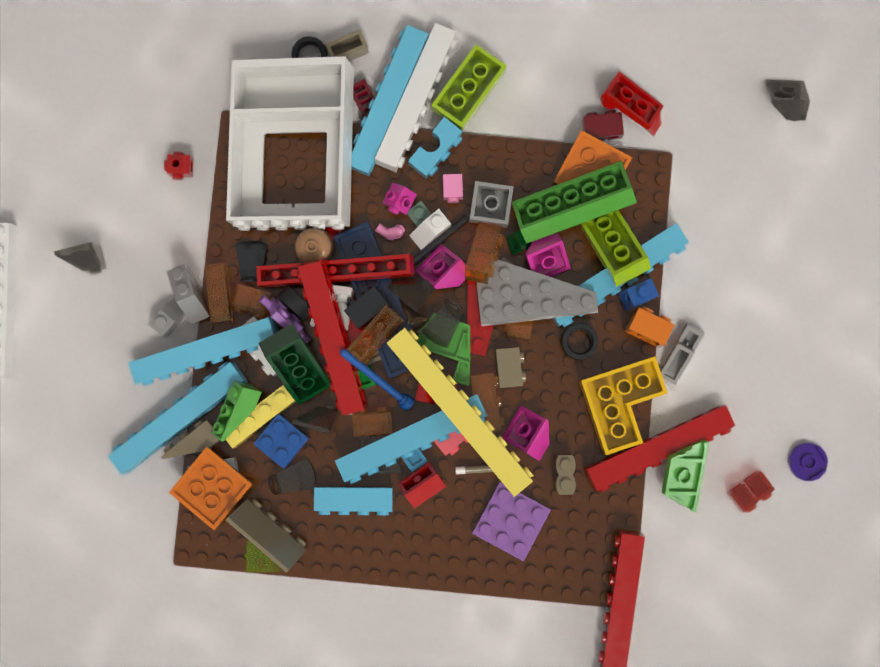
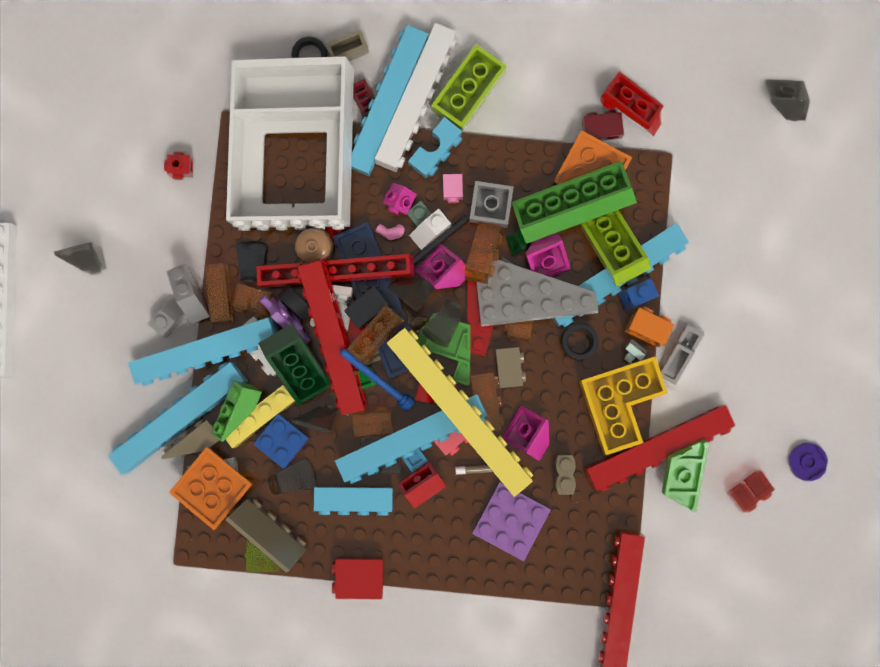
none -> red brick [332,557,383,599]
none -> light aqua tile [624,339,647,363]

